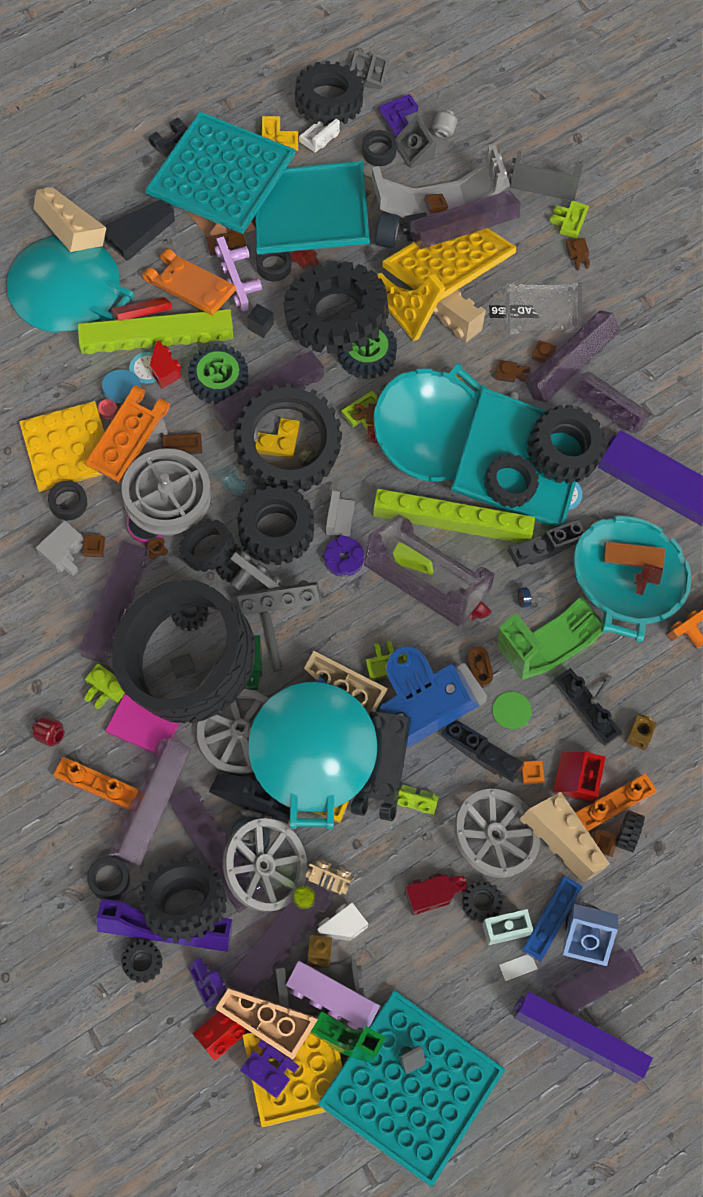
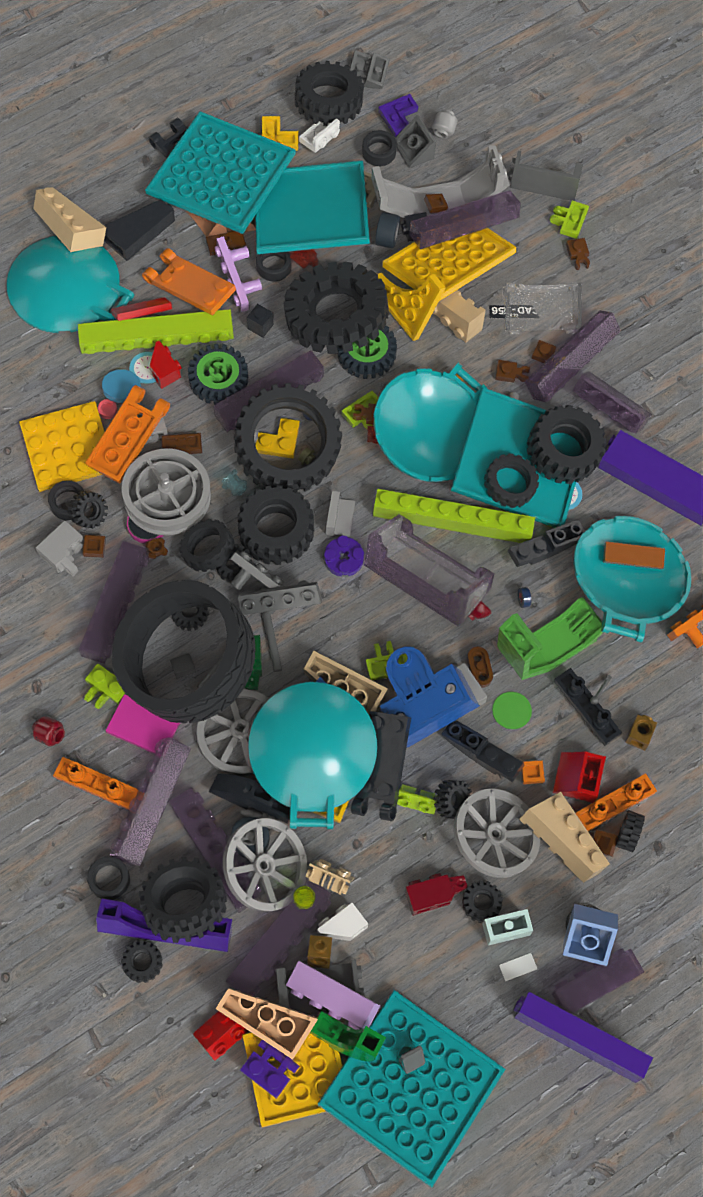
dark purple plate [188,958,226,1008] -> none
lime slope [393,542,434,575] -> none
blue tile [522,876,583,963] -> none
clear red bracket [634,563,664,595] -> none
none -> black tyre [68,491,108,529]
none -> black tyre [433,780,473,819]

